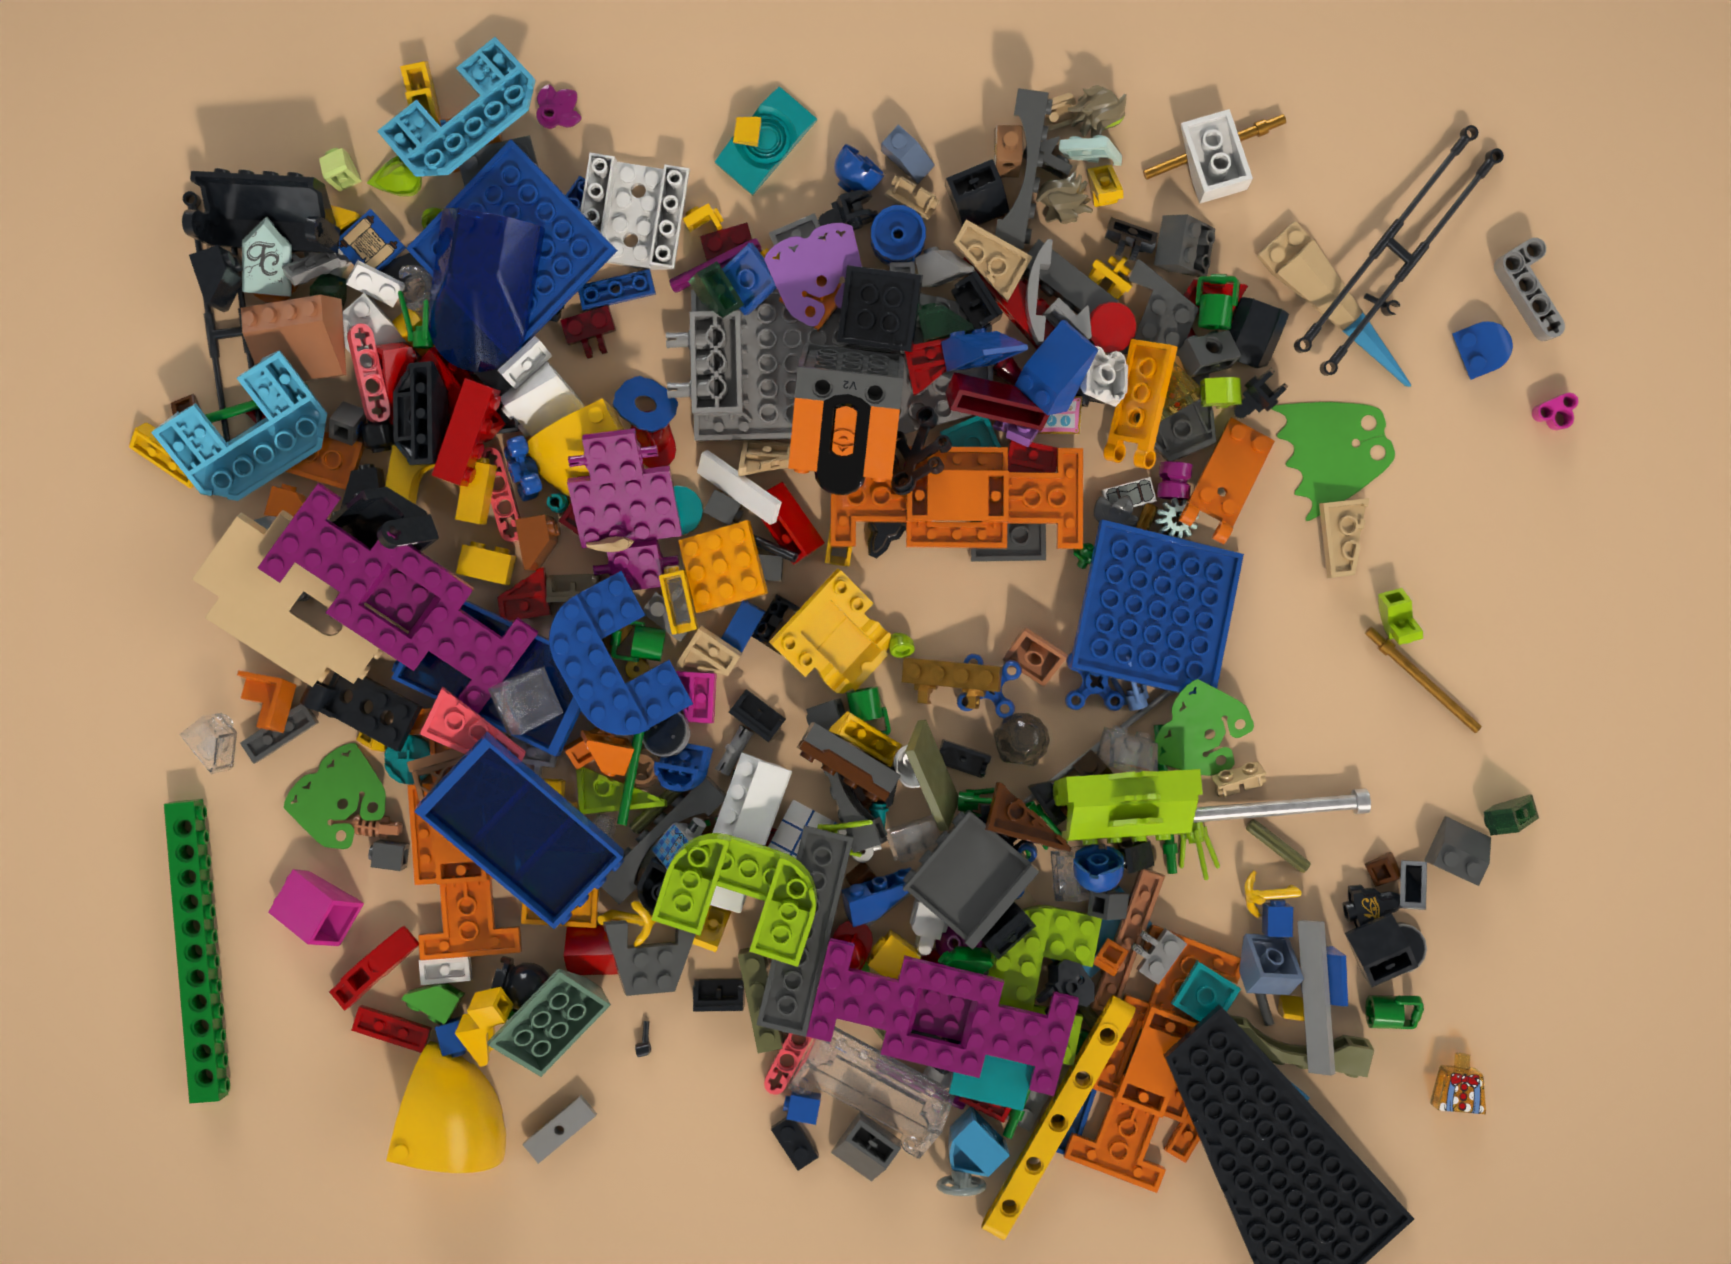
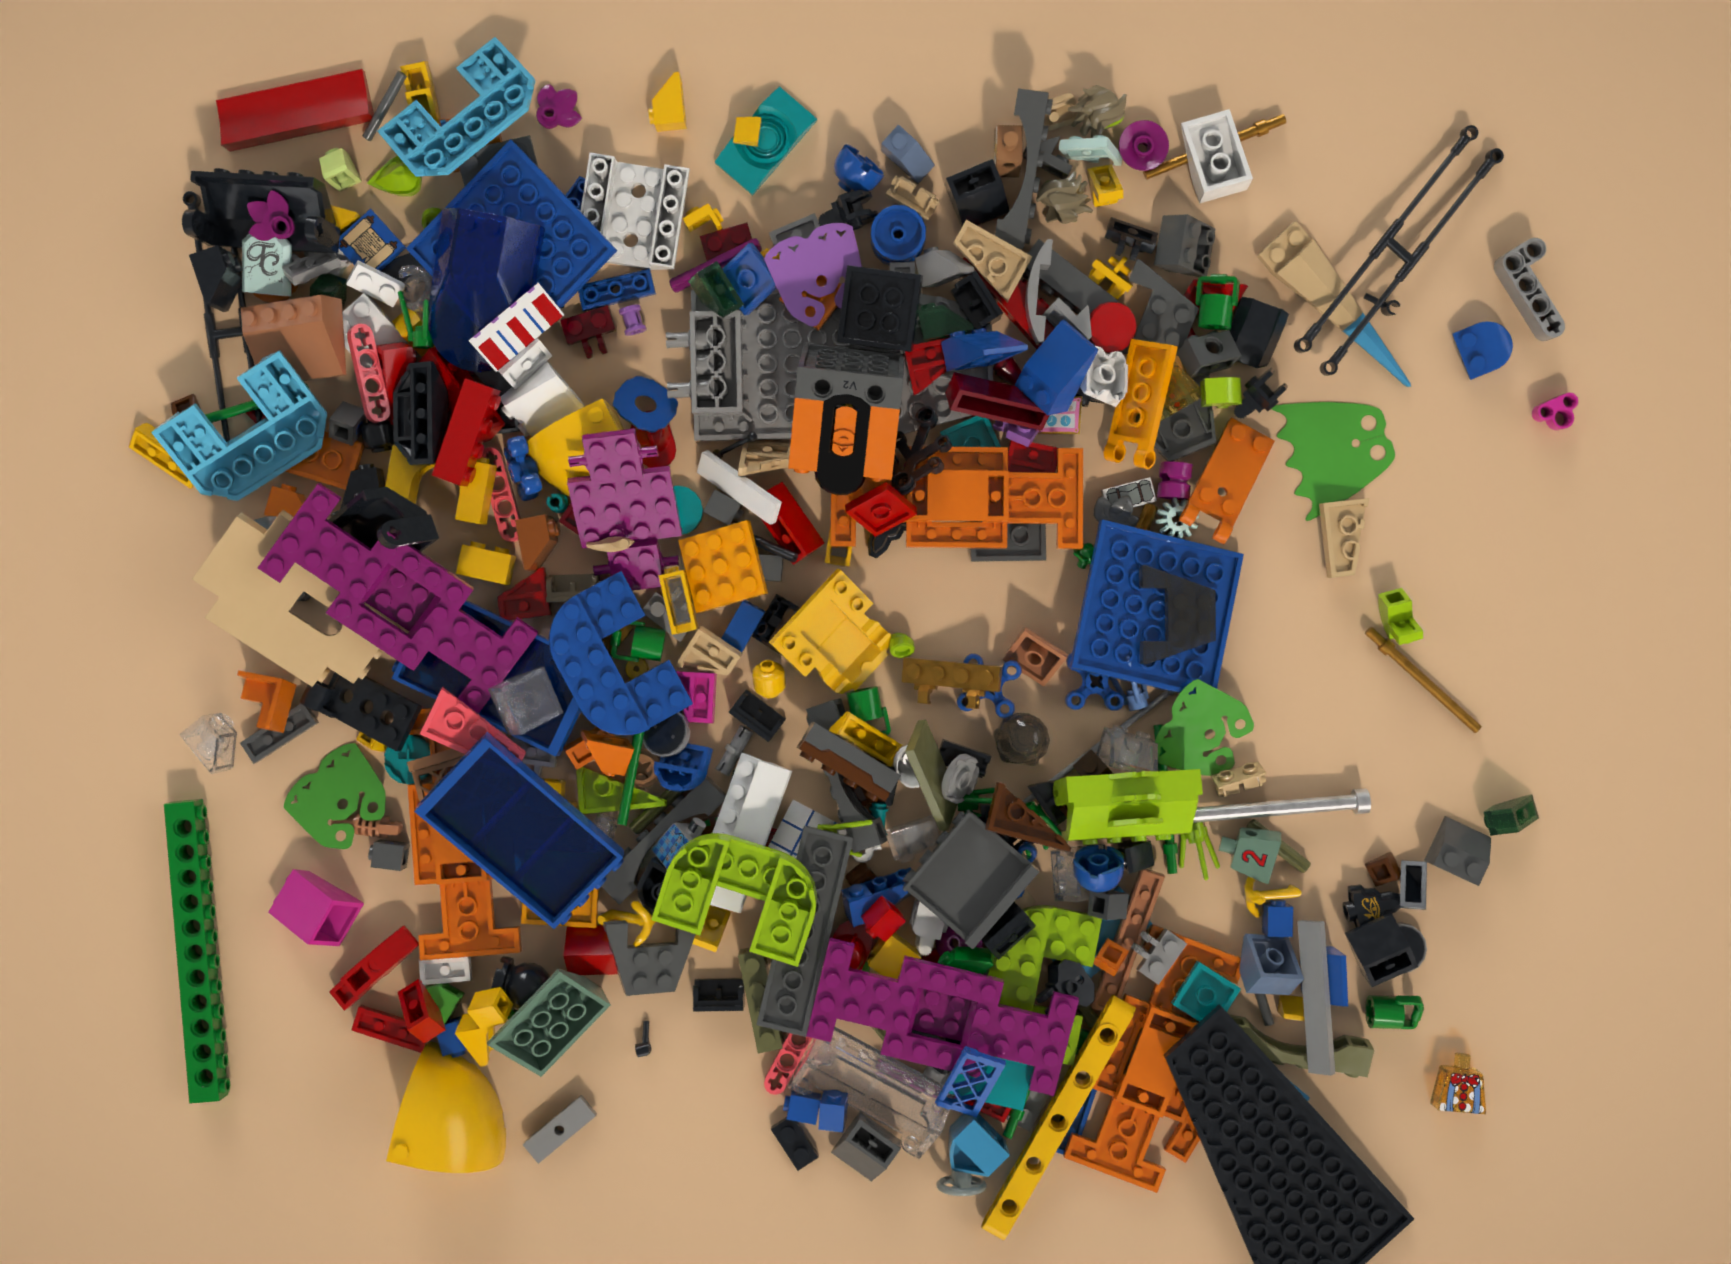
none -> red arch [216,69,374,152]
none -> magenta plate [247,190,295,241]
none -> dark grey piece [362,71,407,141]
none -> red slope [398,979,446,1043]
none -> sticker [469,283,565,372]
none -> medium lavender bush [619,305,647,336]
none -> yellow slope [648,72,687,132]
none -> black hinge [713,432,757,459]
none -> yellow head [752,660,786,698]
none -> blue brick [818,1089,848,1133]
none -> red plate [845,482,917,537]
none -> red brick [861,895,906,942]
none -> blue window [935,1046,1006,1117]
none -> light grey tile [942,753,979,804]
none -> magenta dish [1119,120,1169,171]
none -> clear smoke wing [1139,565,1216,664]
none -> sand green torso [1219,827,1281,884]

